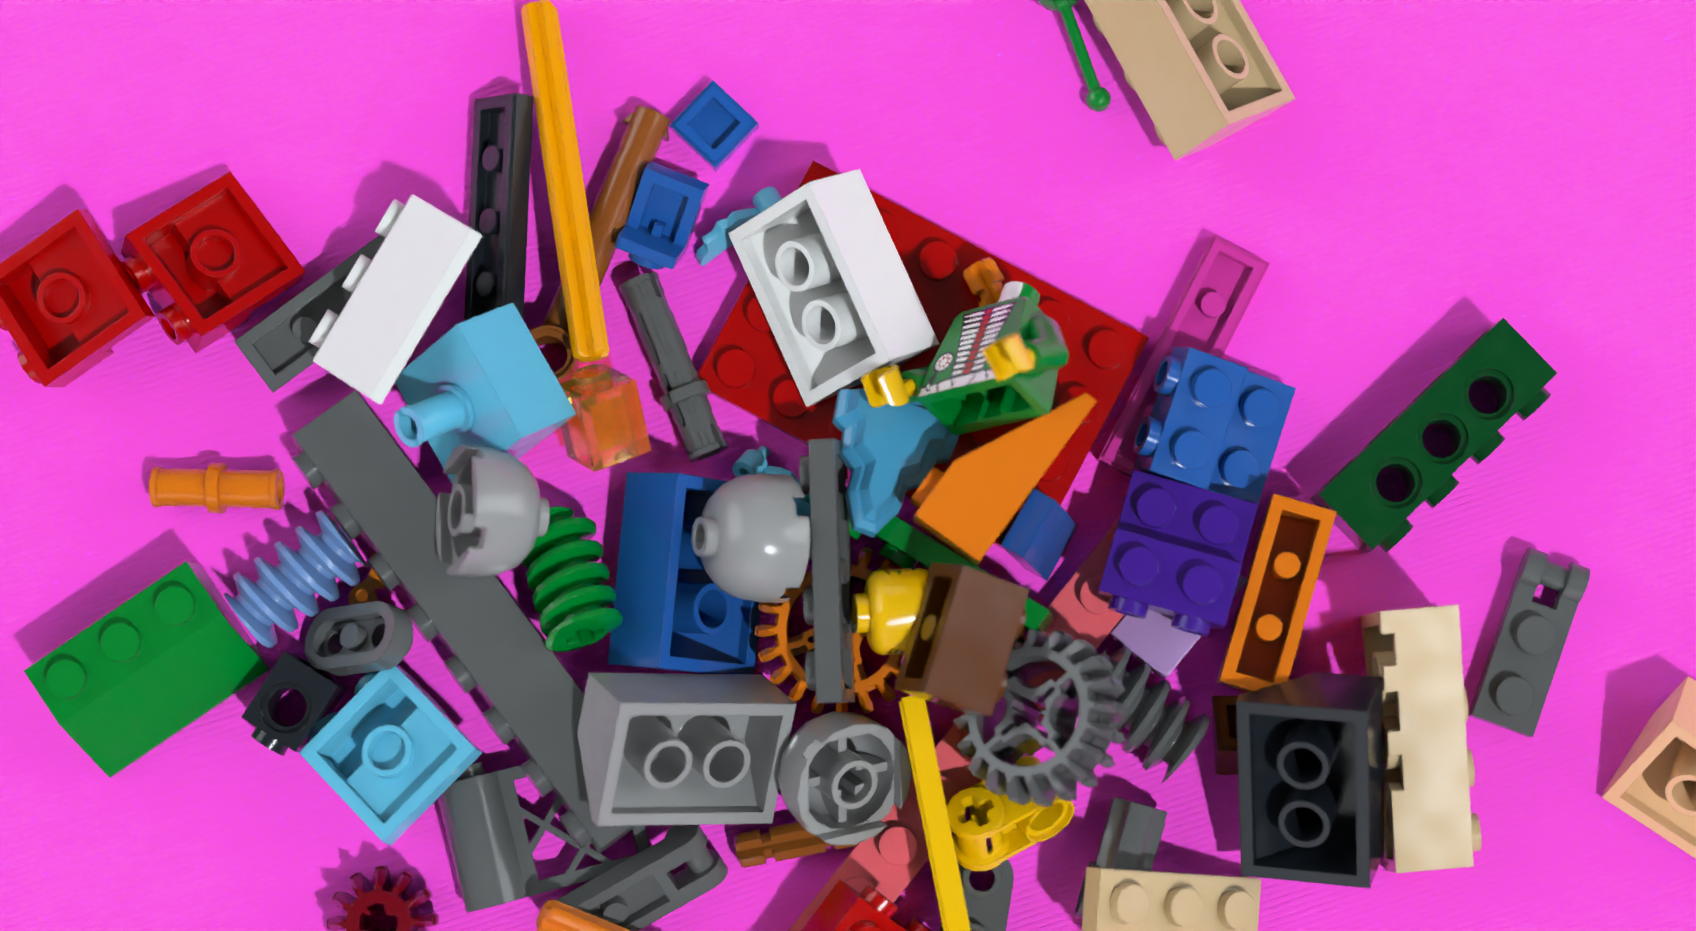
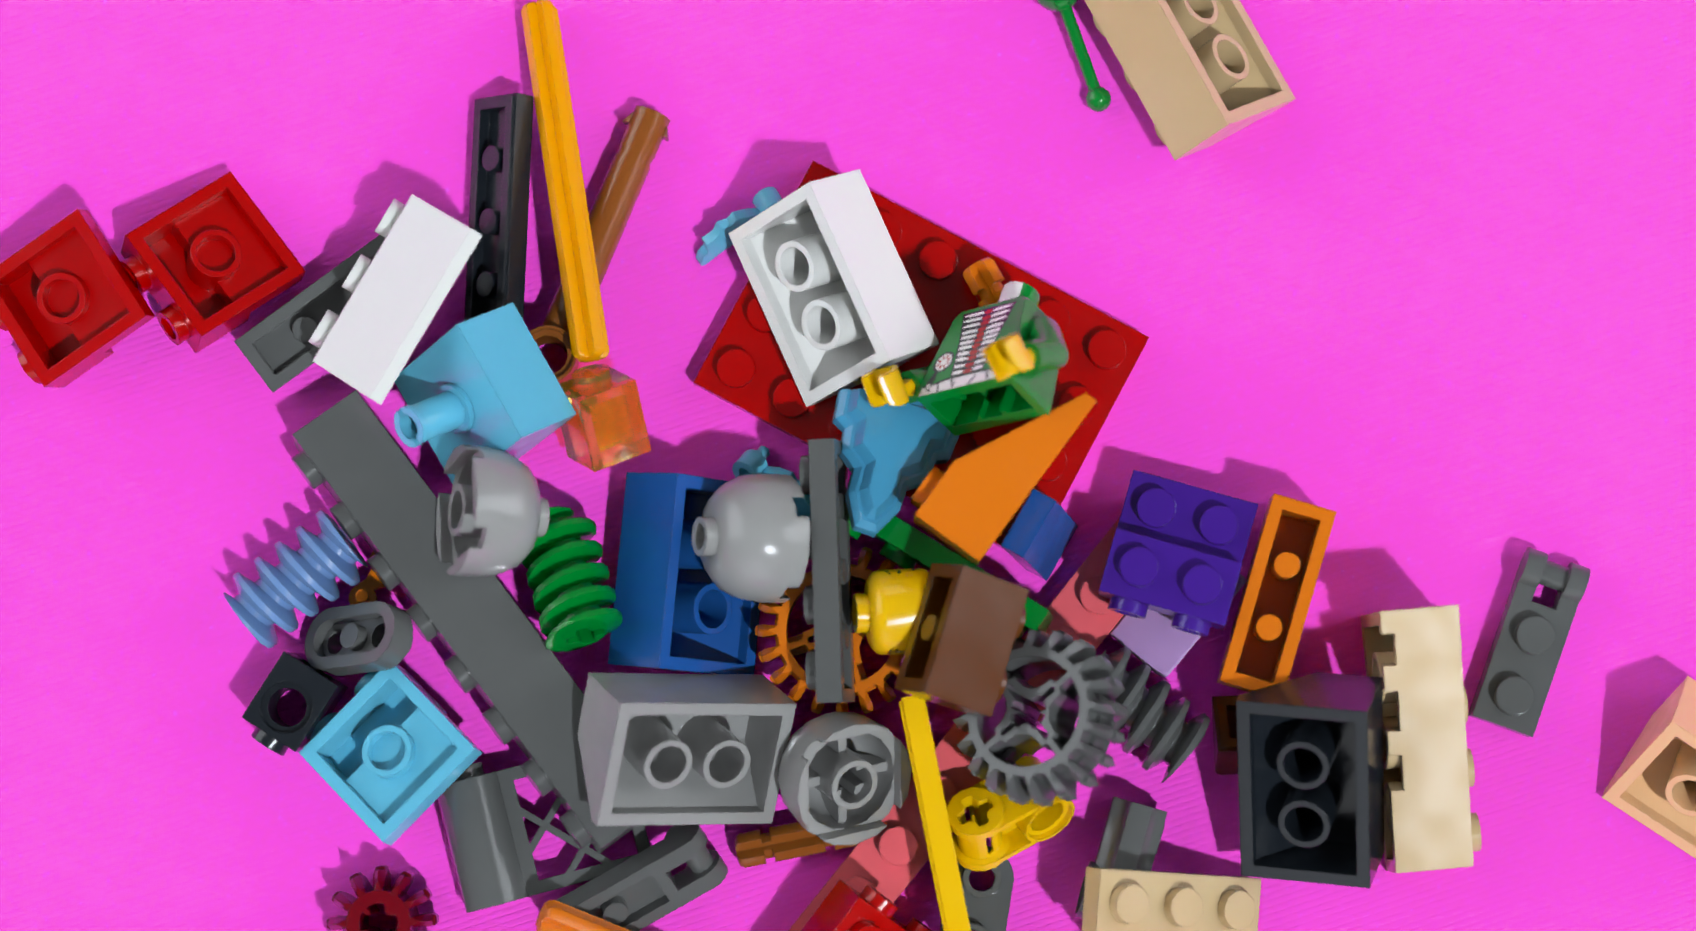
green slope [24,561,271,778] -> none
orange pin [149,463,285,514] -> none
blue bracket [615,161,709,269] -> none
dark grey pin [619,271,729,462] -> none
blue tile [670,80,759,171] -> none
dark pink tile [1097,235,1270,478] -> none
blue plate [1133,347,1296,504] -> none
dark green brick [1310,318,1557,554] -> none

